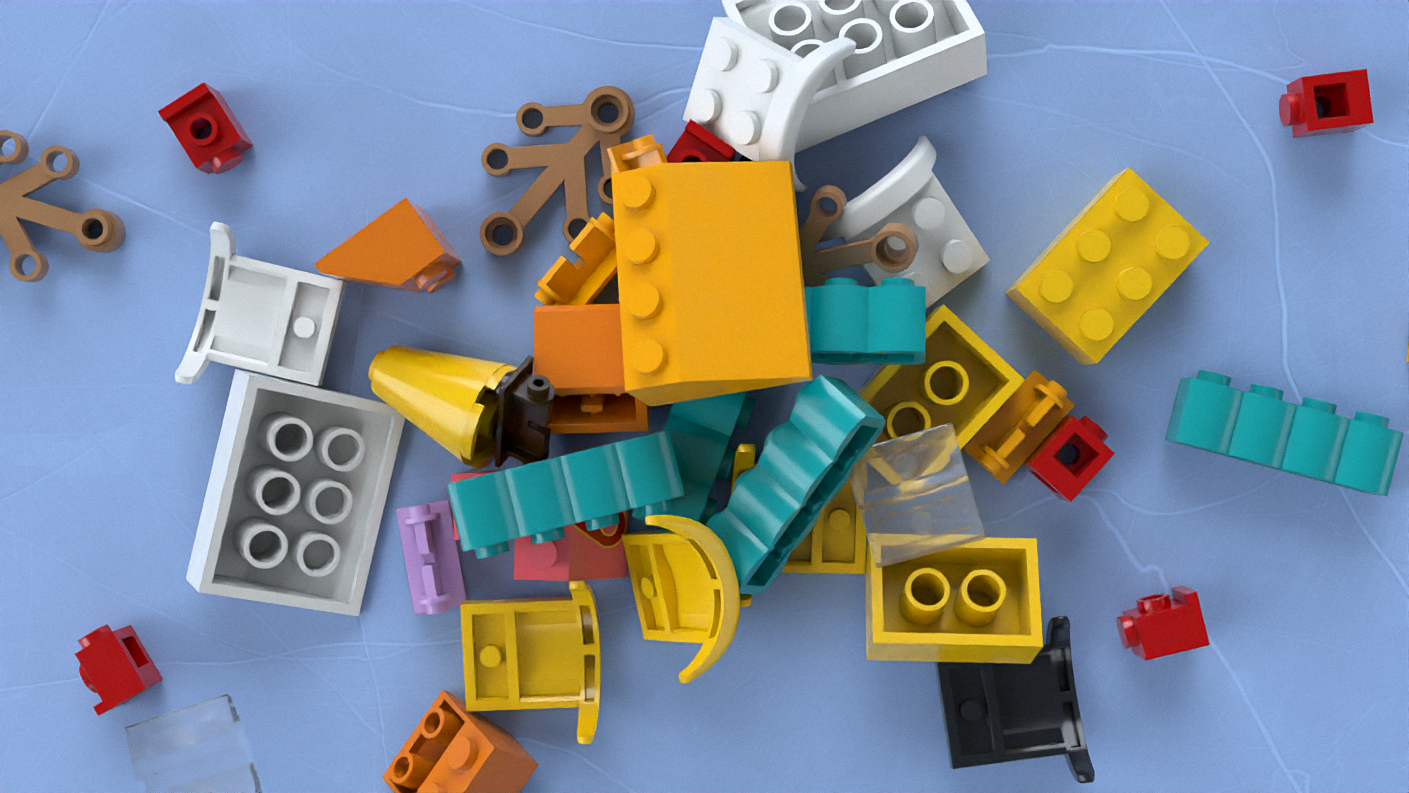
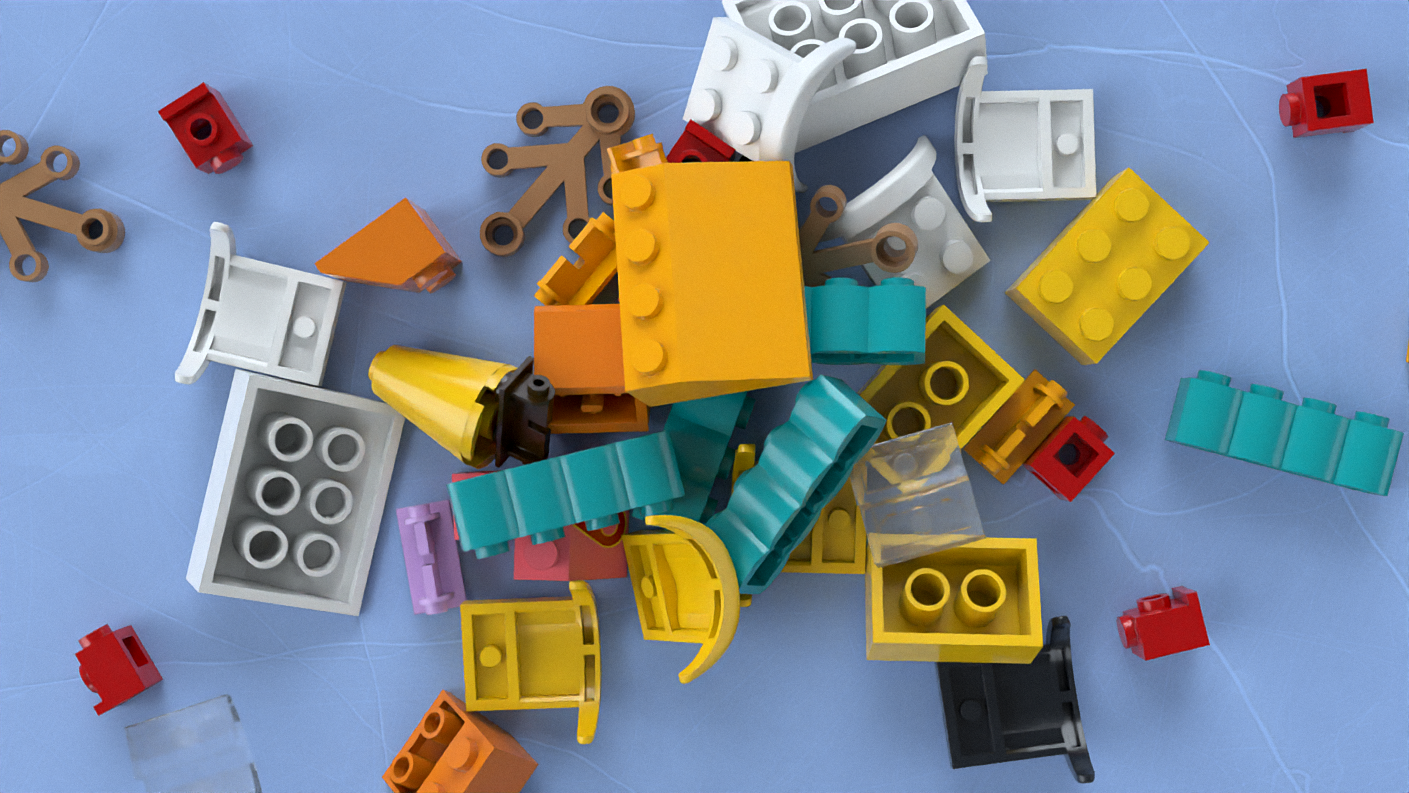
none -> white piece [954,57,1097,222]

